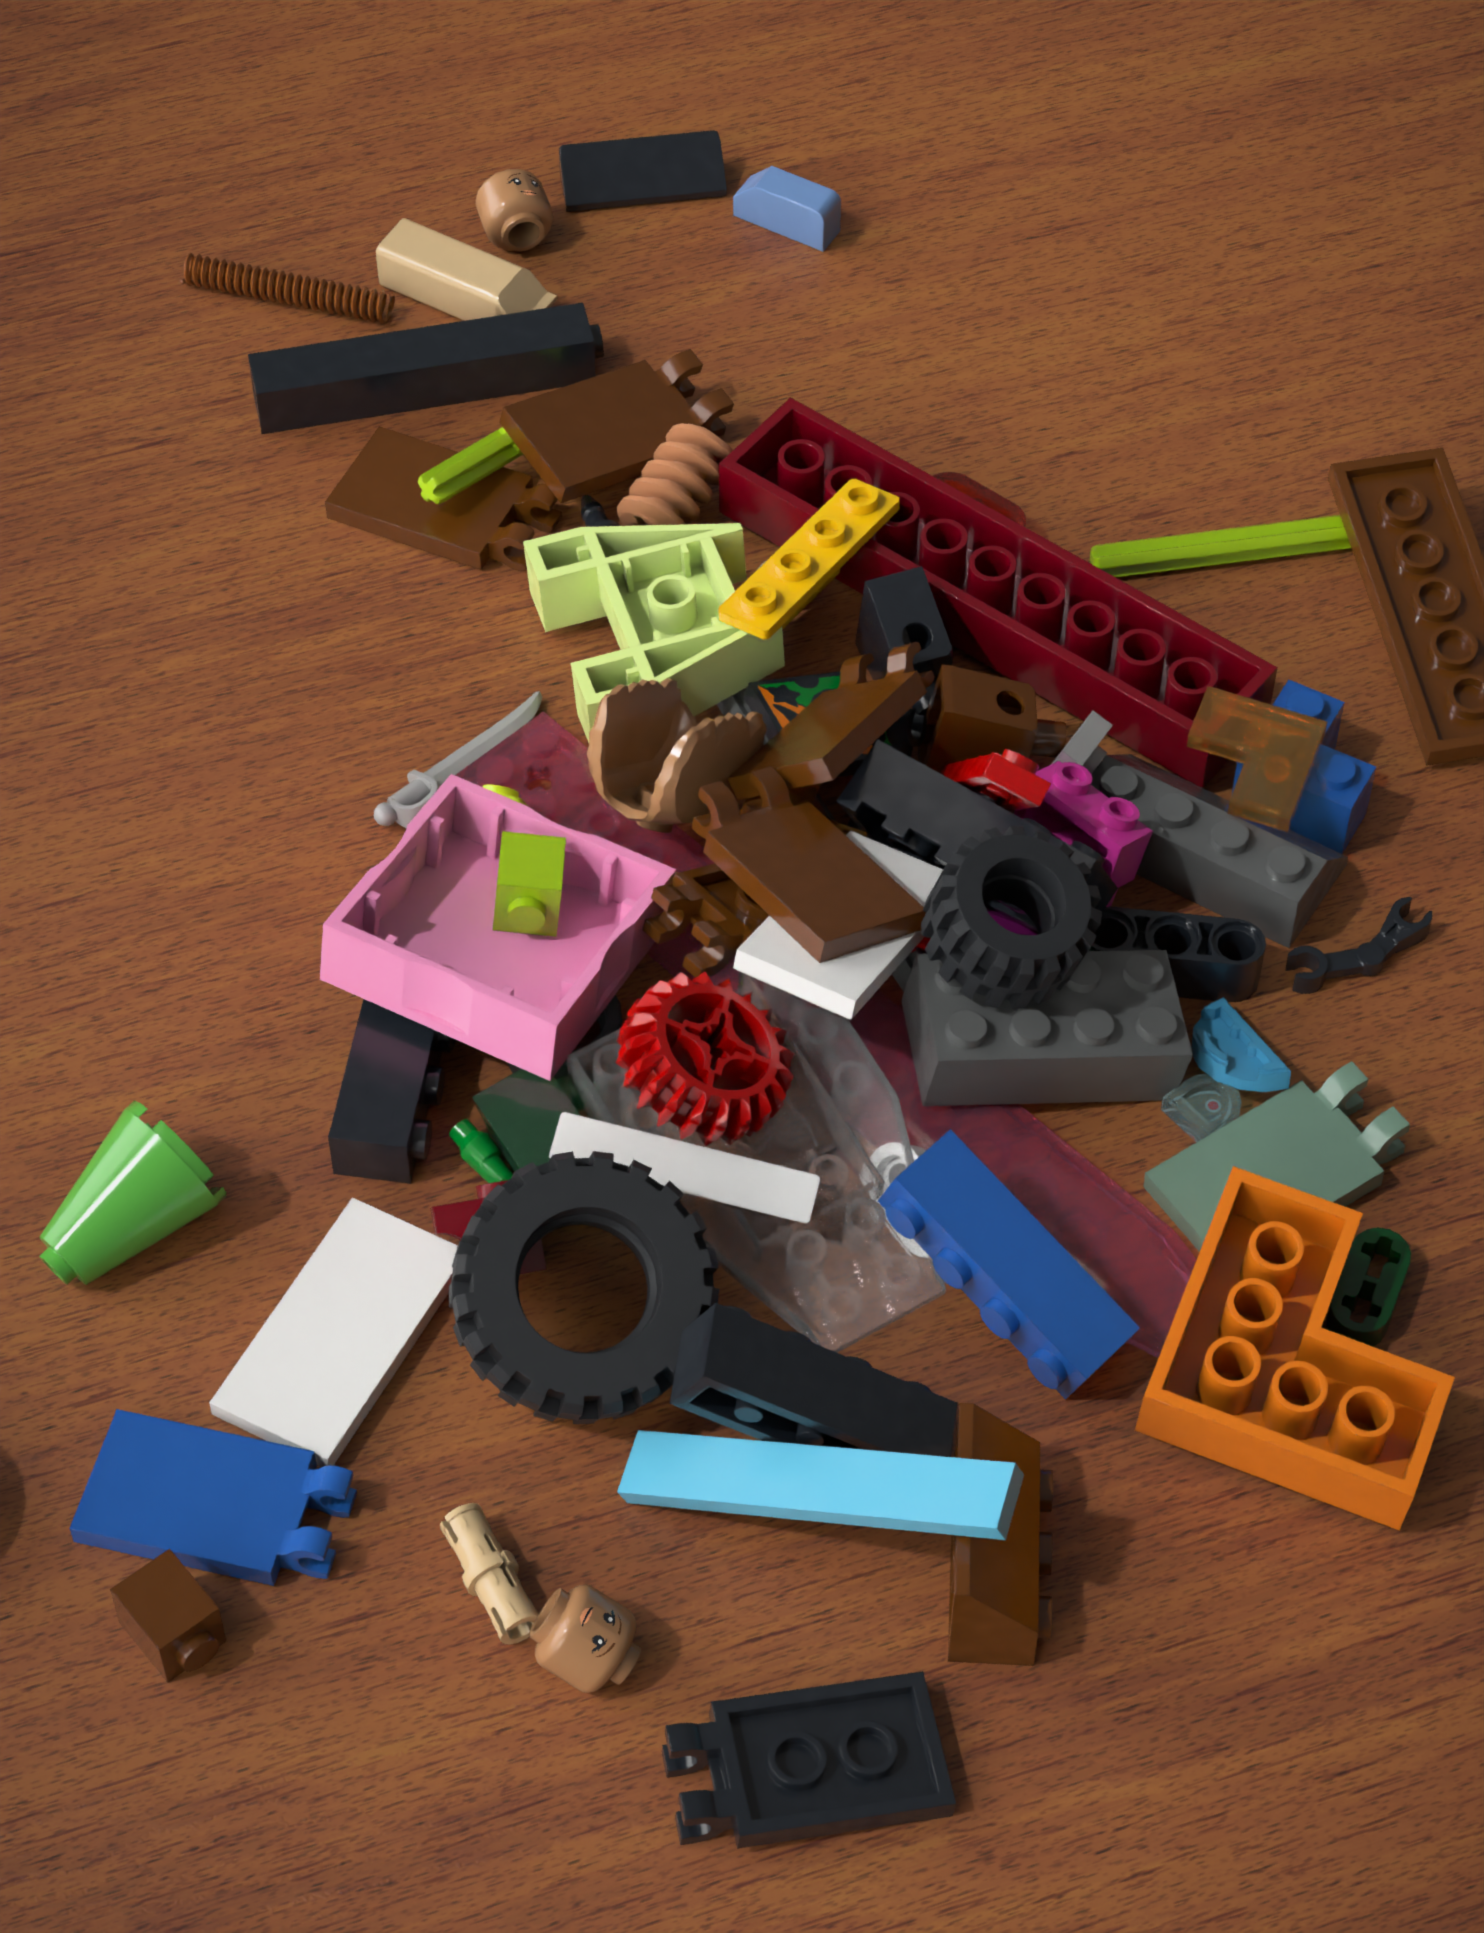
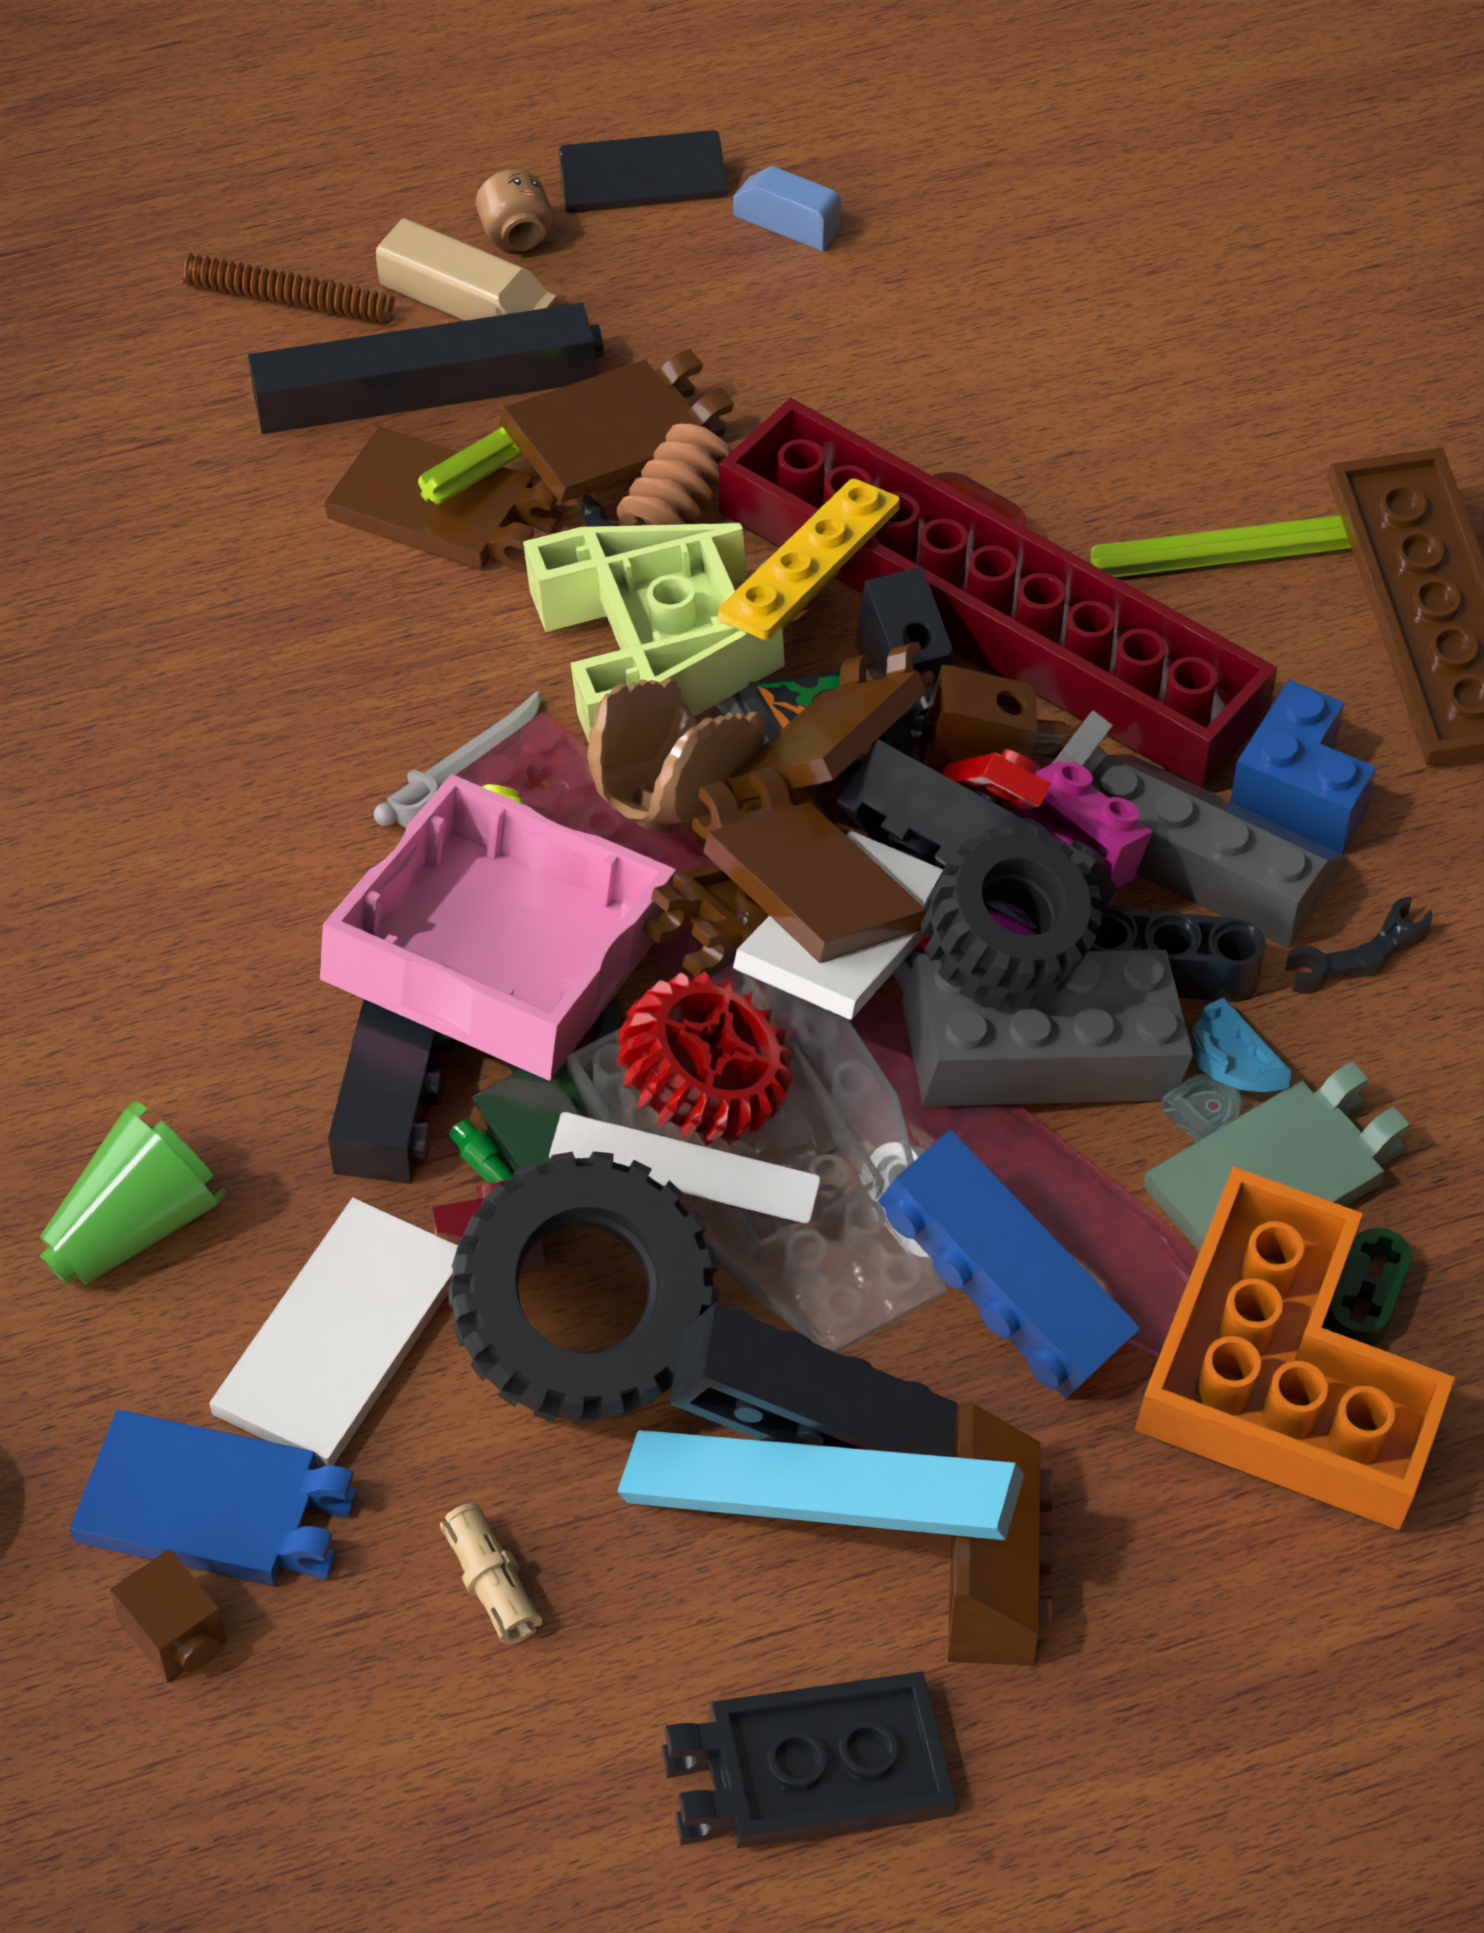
lime brick [493,831,566,937] -> none
medium nougat head [529,1584,641,1693] -> none
clear orange tile [1187,686,1327,832] -> none

